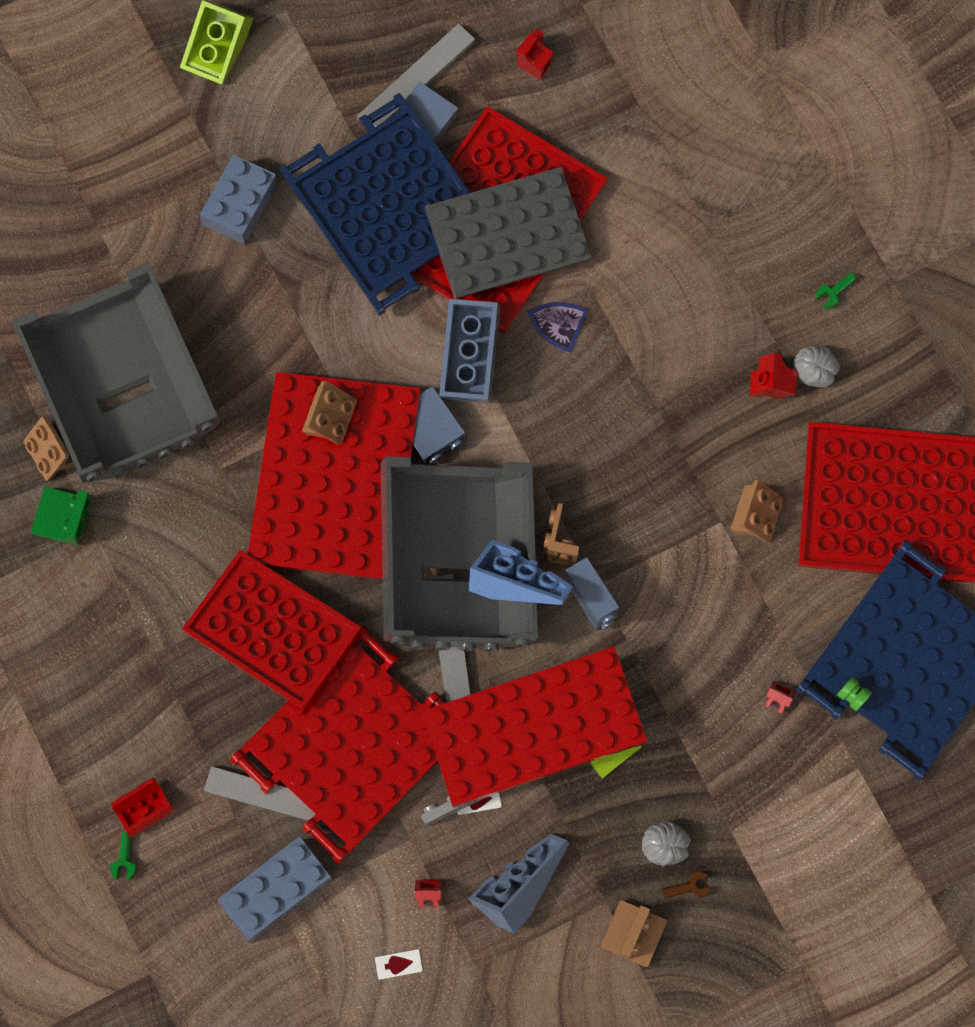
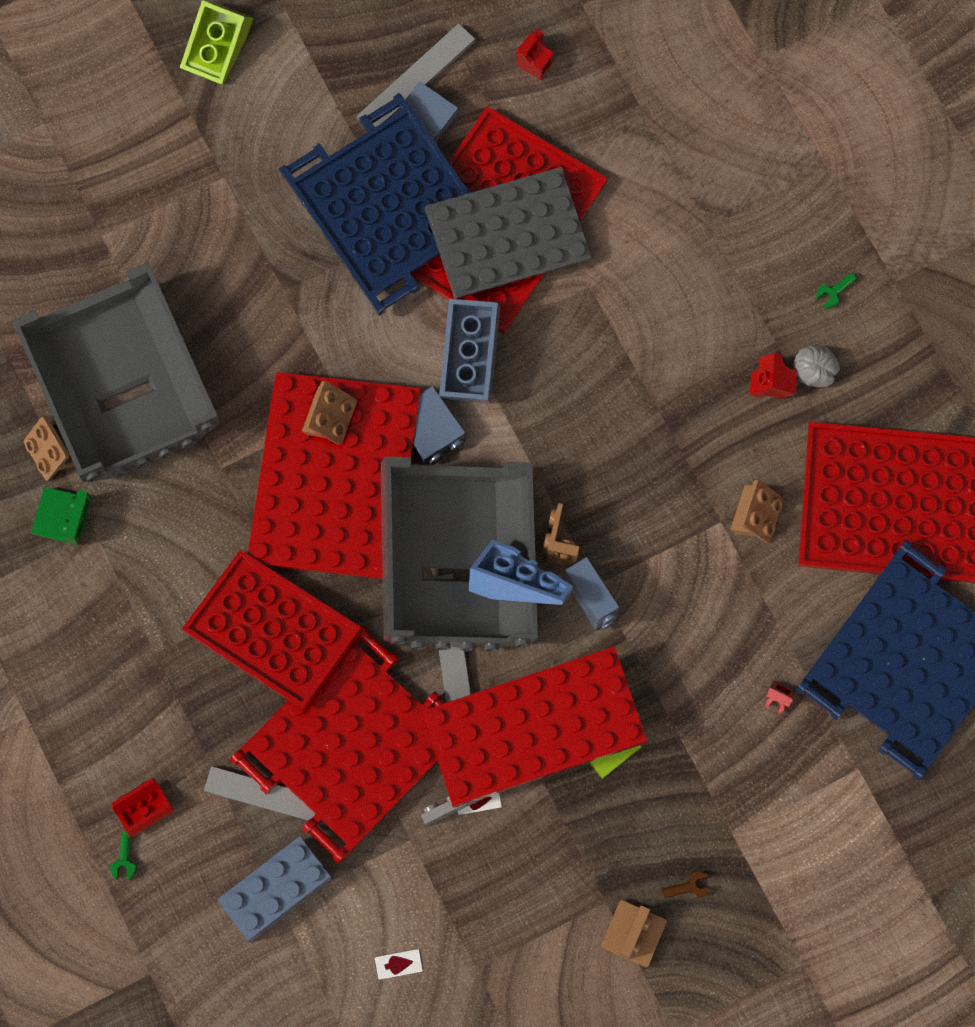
sand blue brick [200,154,278,245] -> none
red tile [415,880,441,909] -> none
sand blue wedge [469,834,569,933] -> none
clear purple shield [527,302,588,353] -> none
light grey hair [642,820,691,867] -> none
bright green wheel [837,676,872,712] -> none

